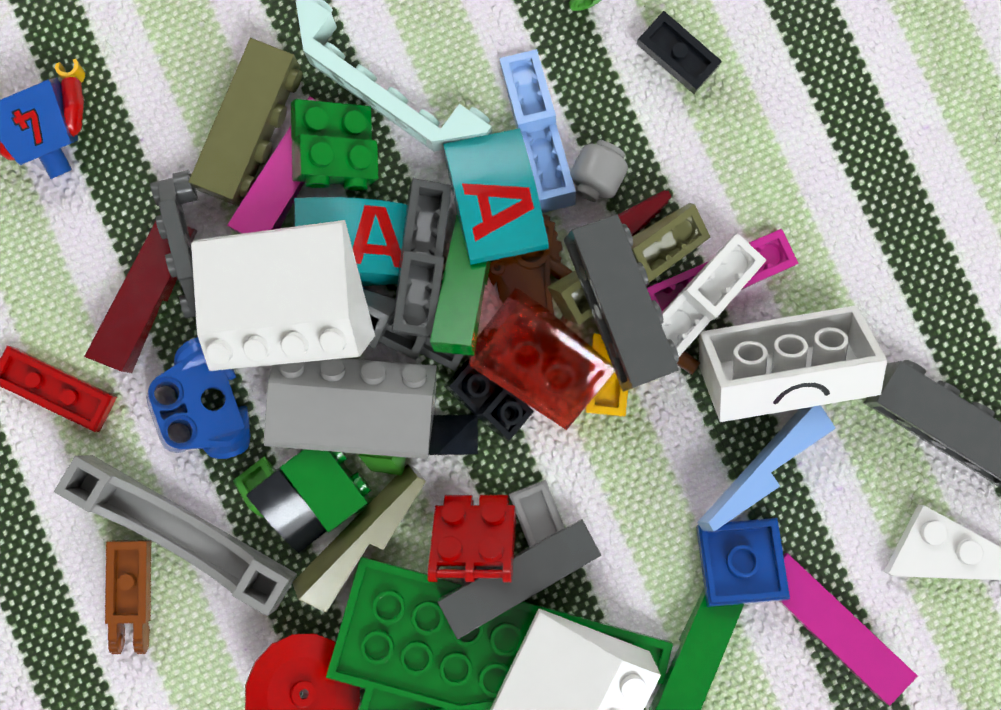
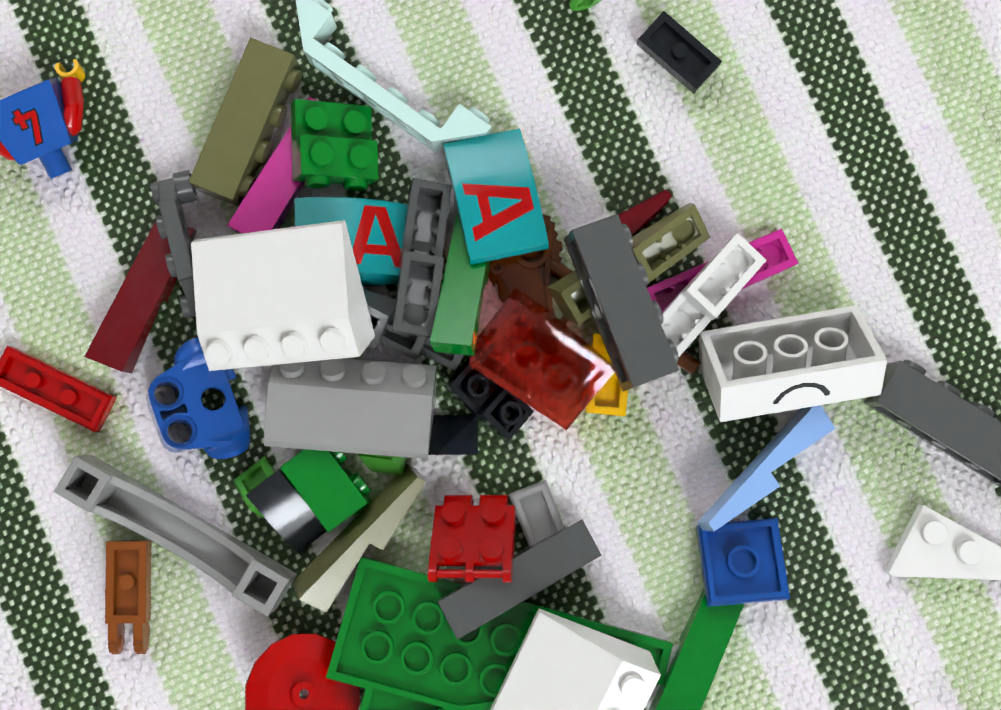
light blue slope [499,49,576,213] -> none
light grey head [570,140,628,202] -> none
dark pink slope [779,553,918,706] -> none

